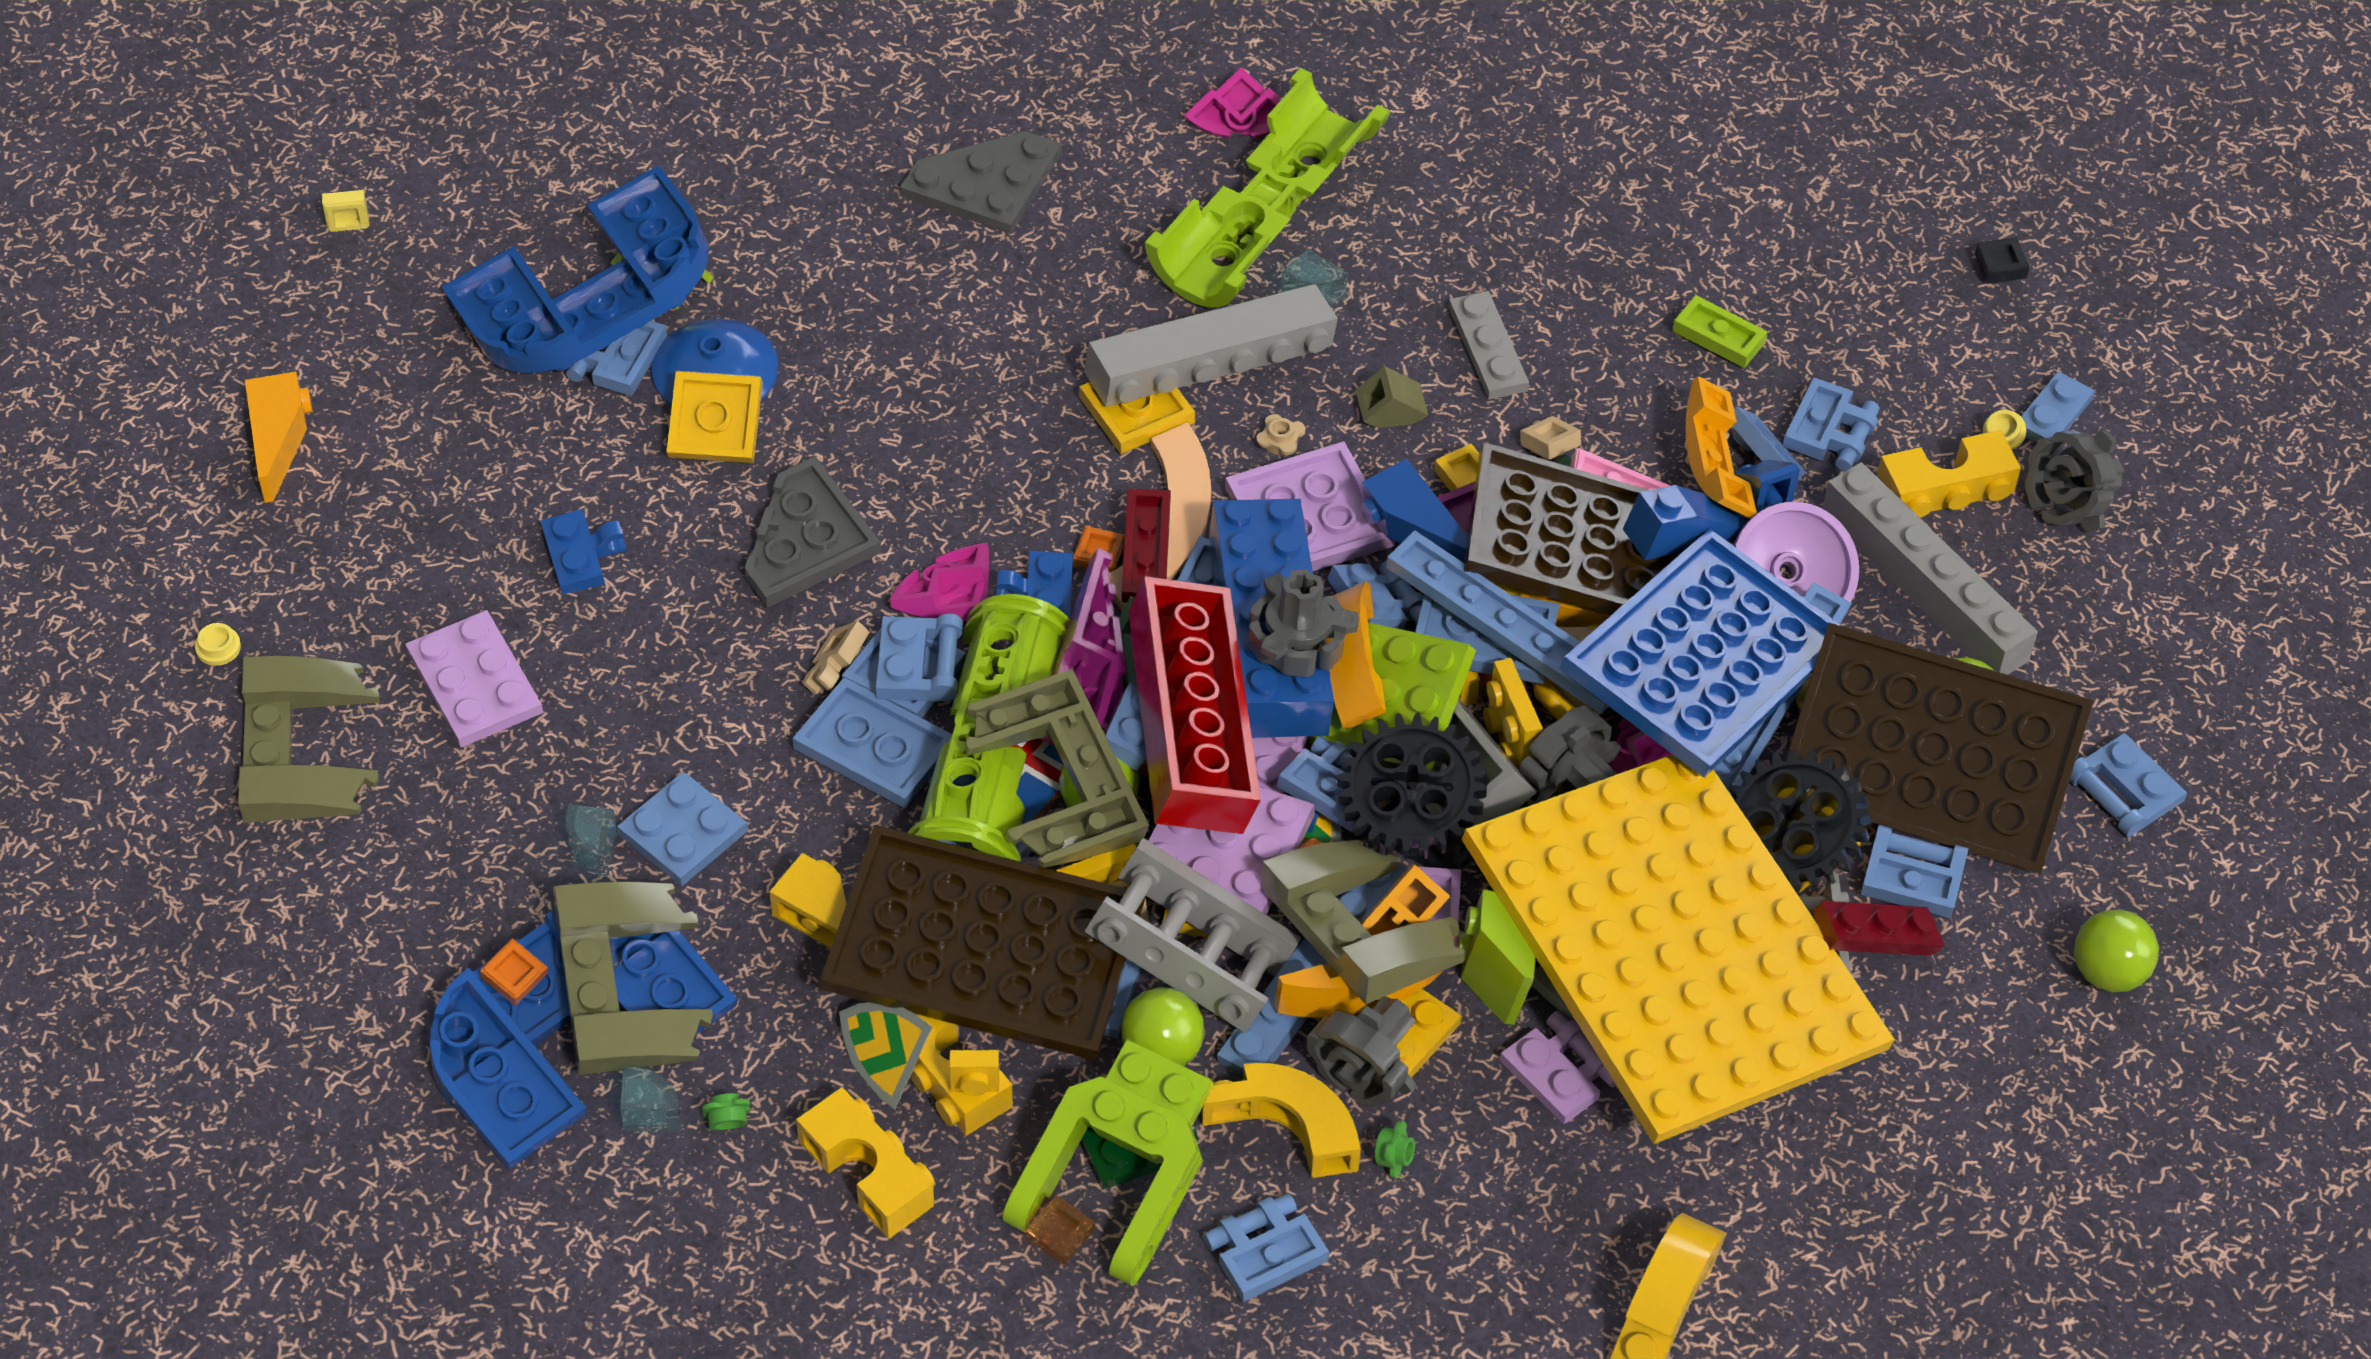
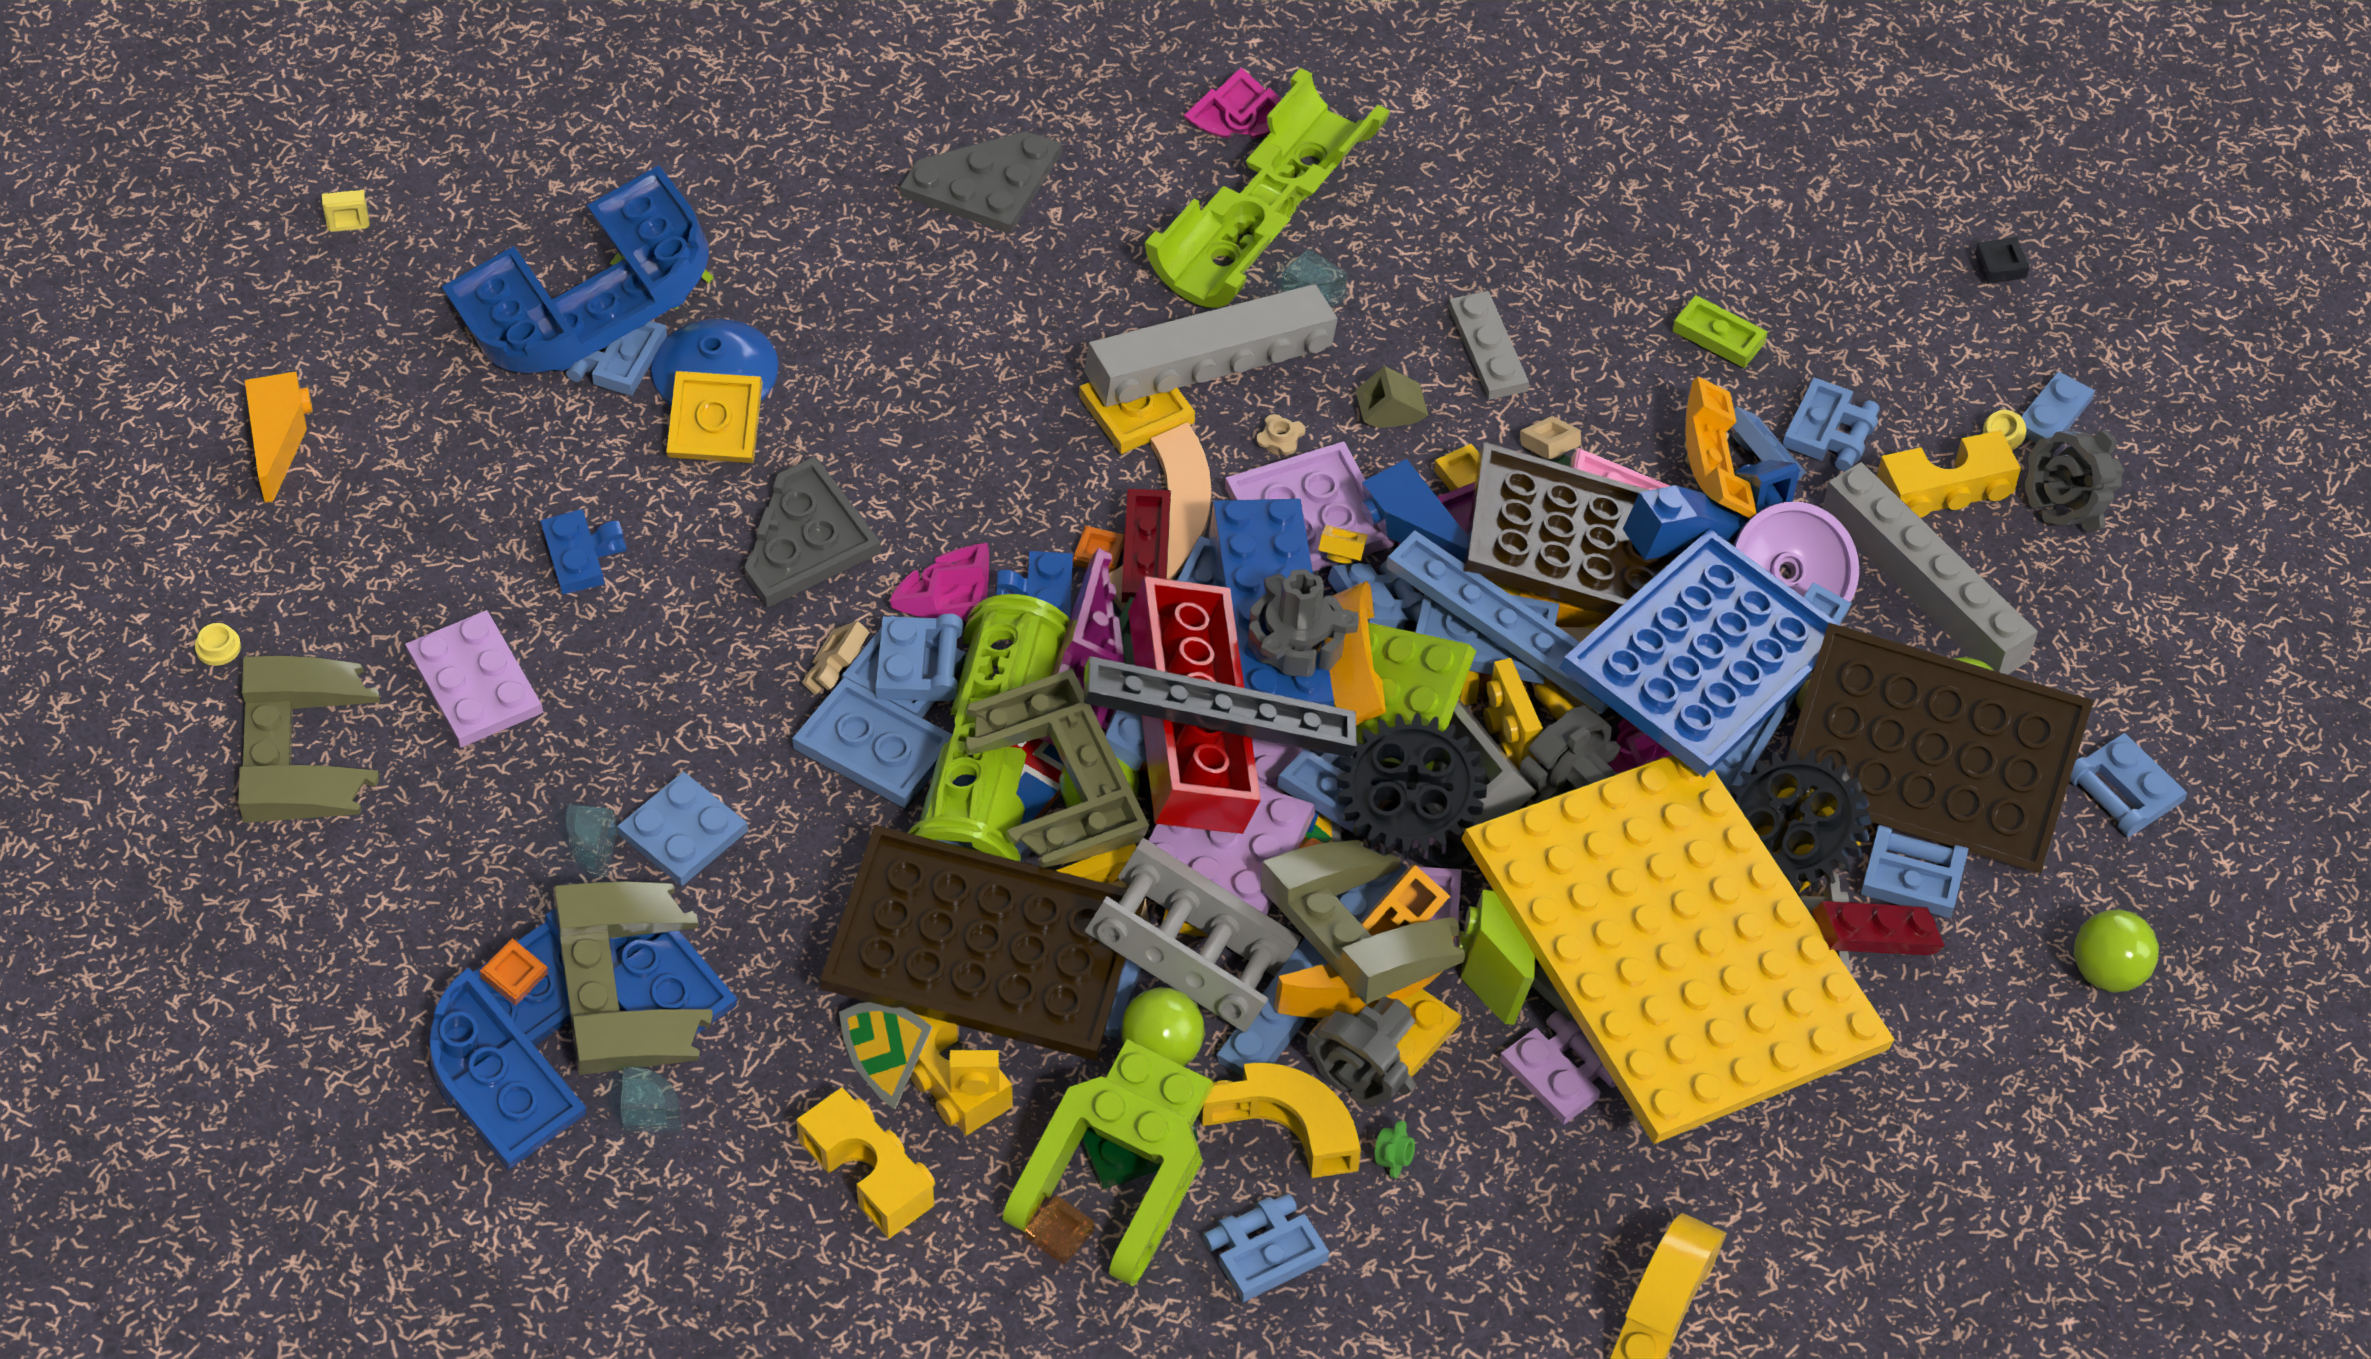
bright green plate [702,1093,750,1131] -> none
yellow slope [770,853,846,948] -> none
none -> black plate [1084,656,1357,758]
none -> yellow plate [1318,524,1368,564]

